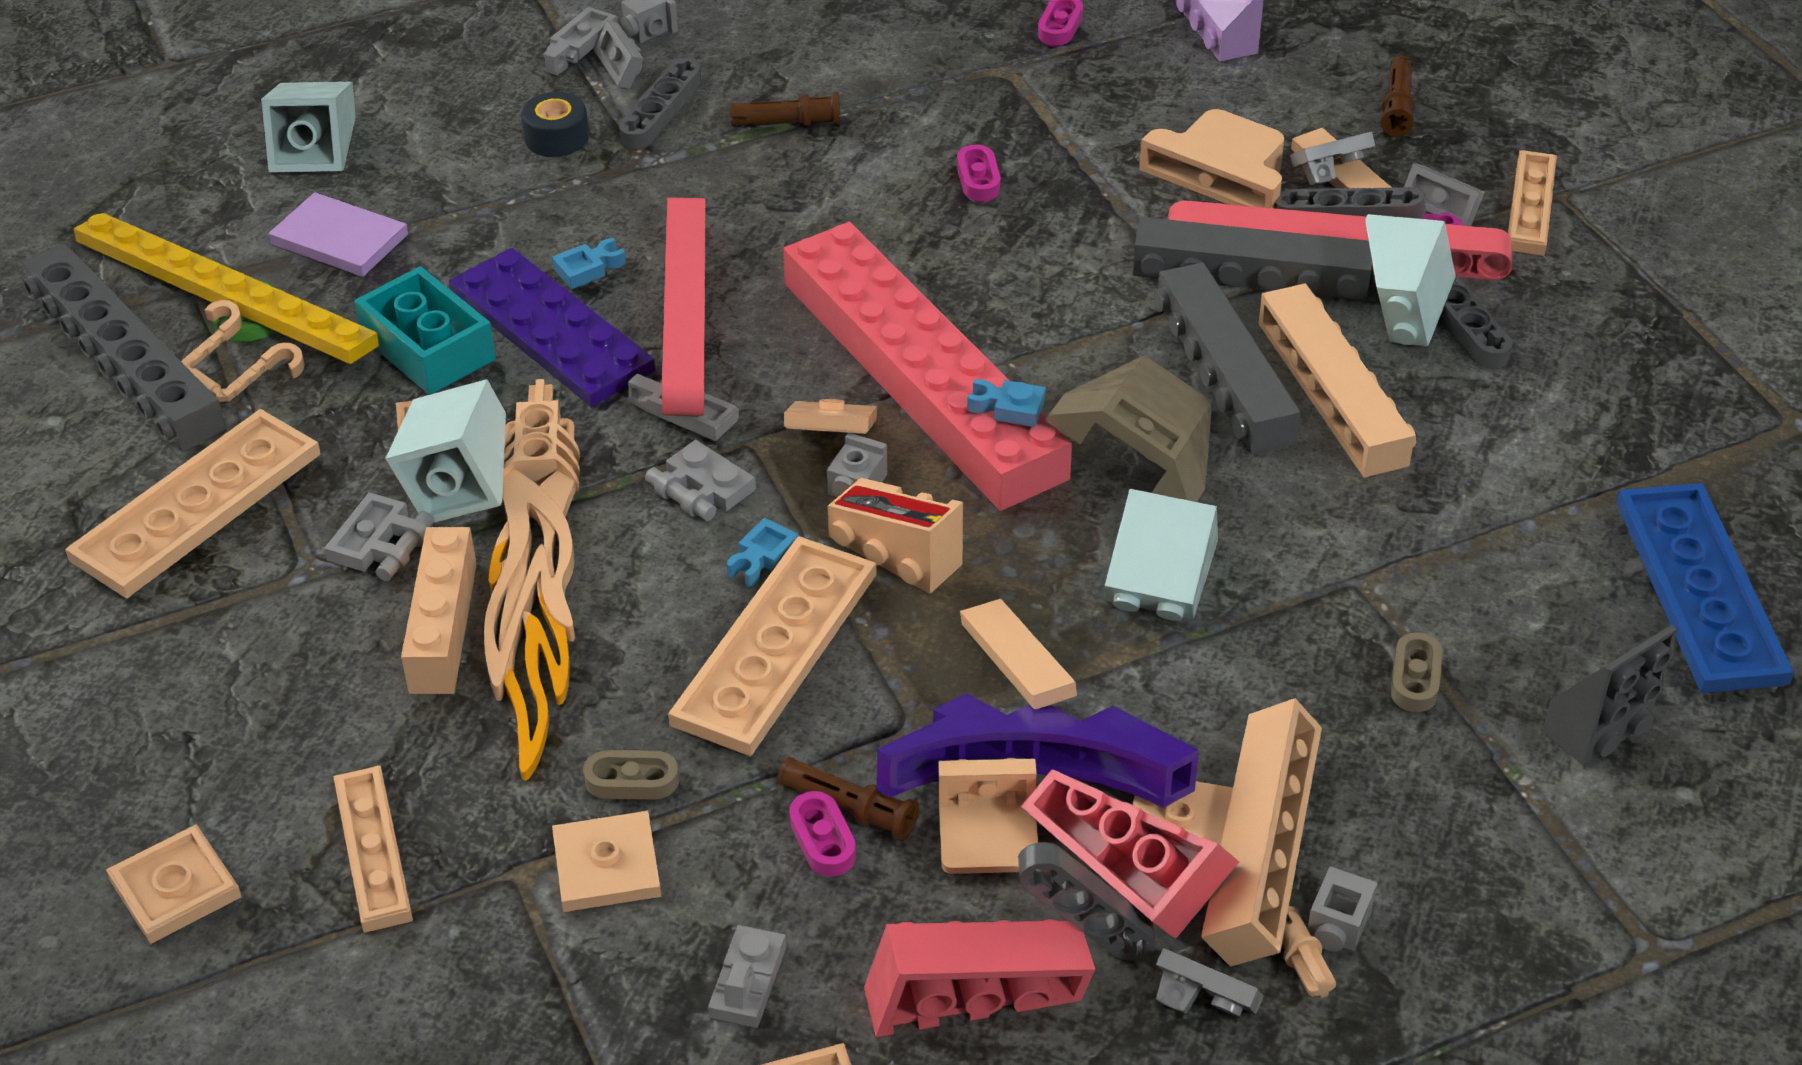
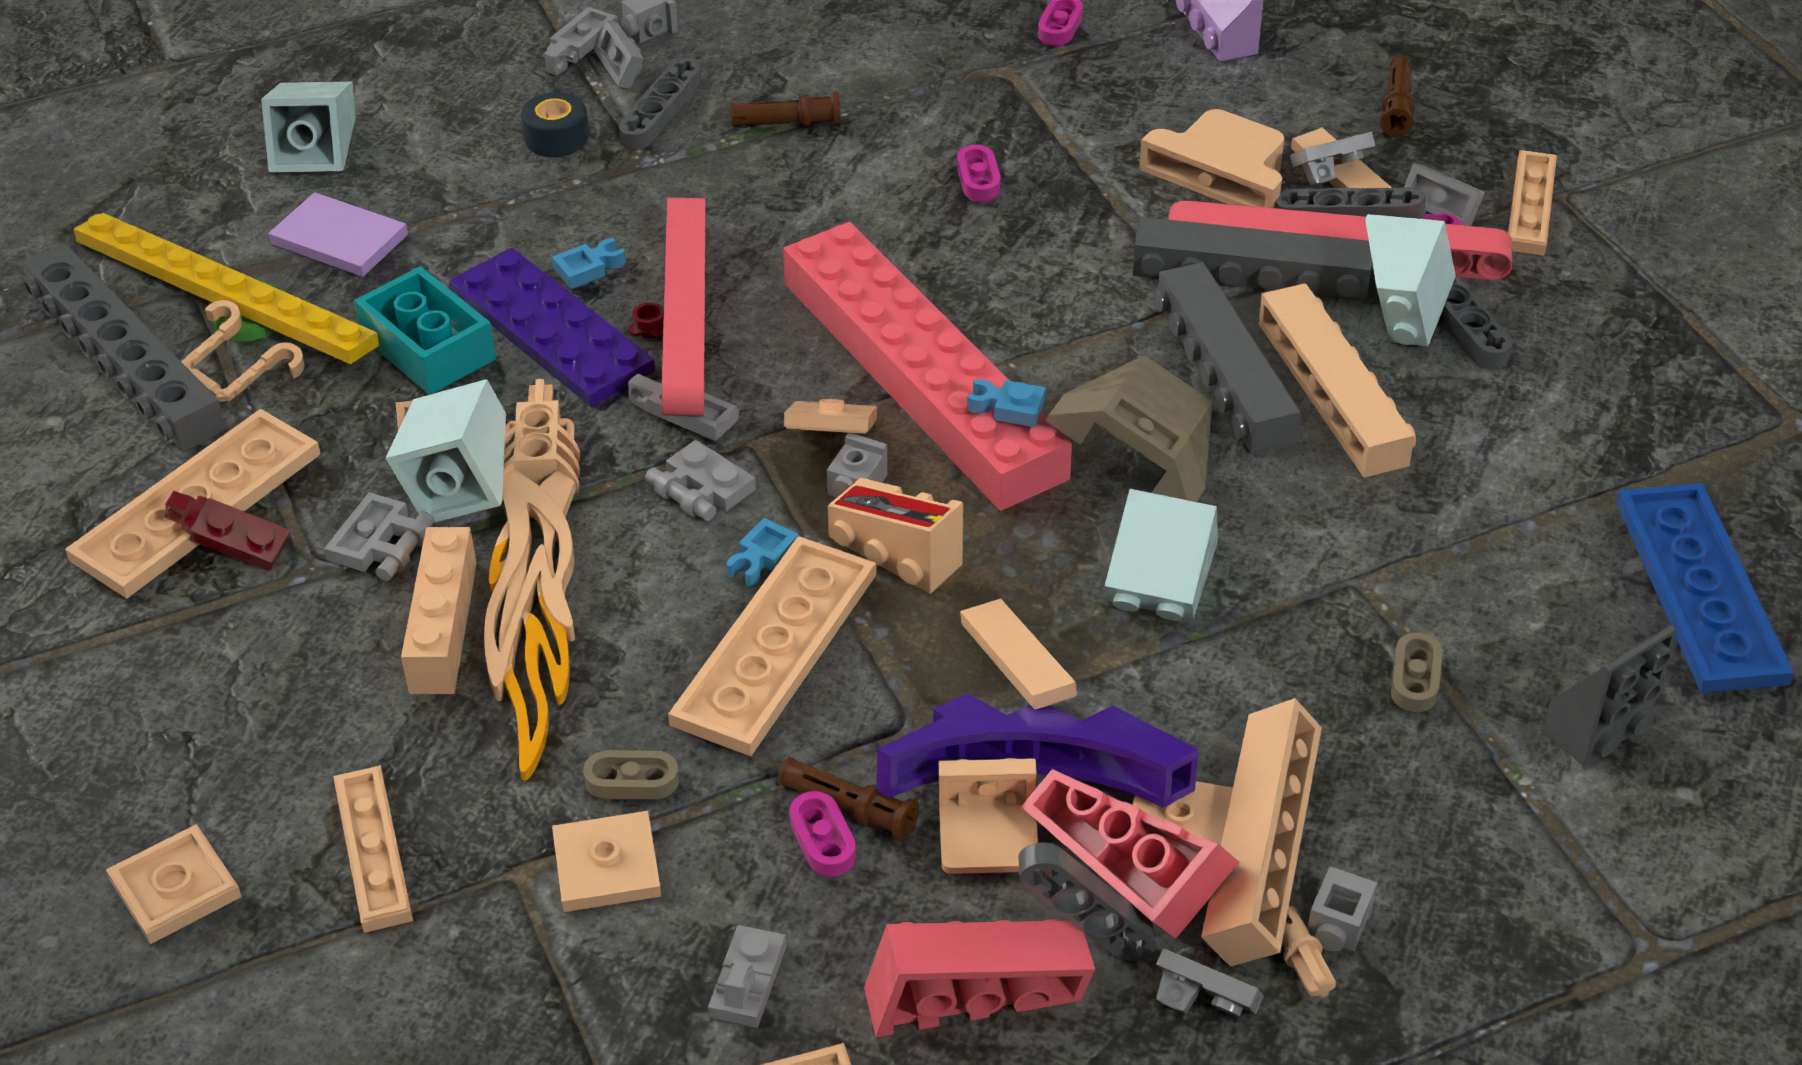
none -> dark red hinge [164,491,290,571]
none -> dark red plate [628,302,664,338]

